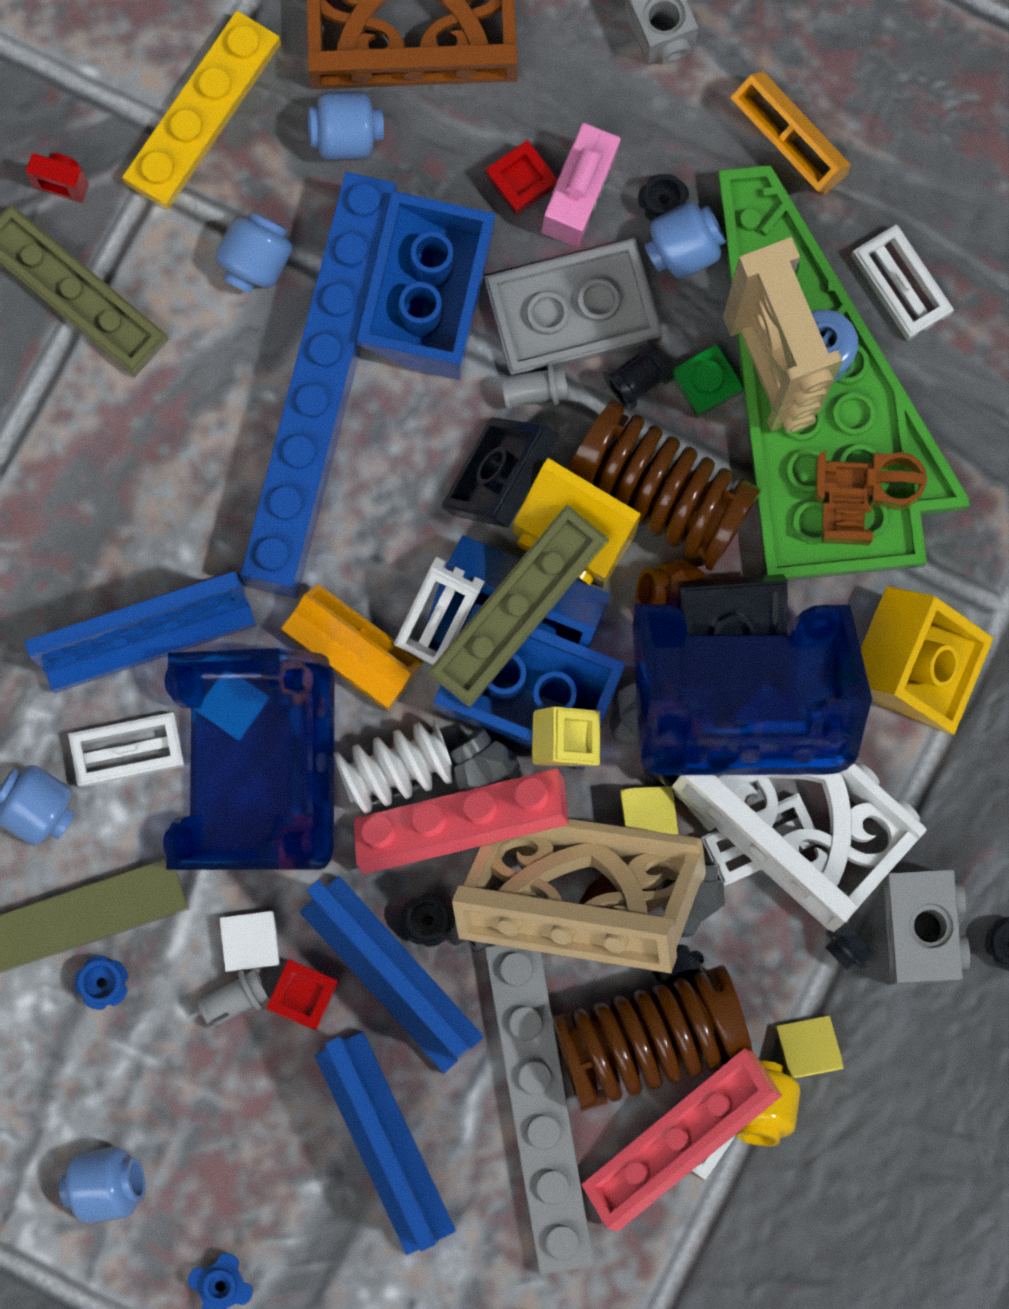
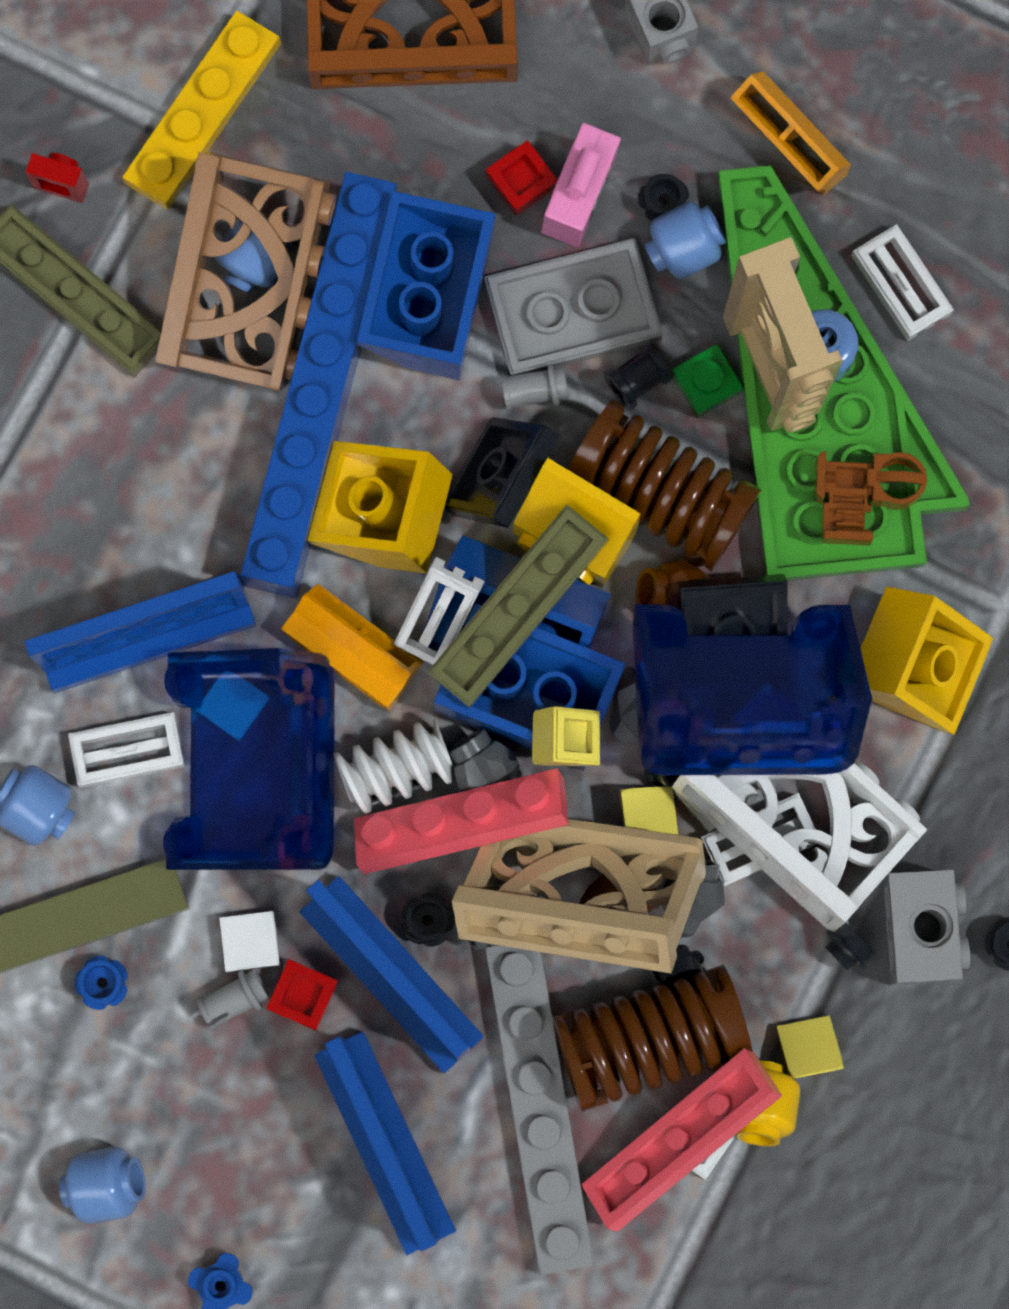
medium blue head [308,91,384,160] -> none
none -> medium nougat fence [155,151,336,391]
none -> yellow slope [307,441,453,574]

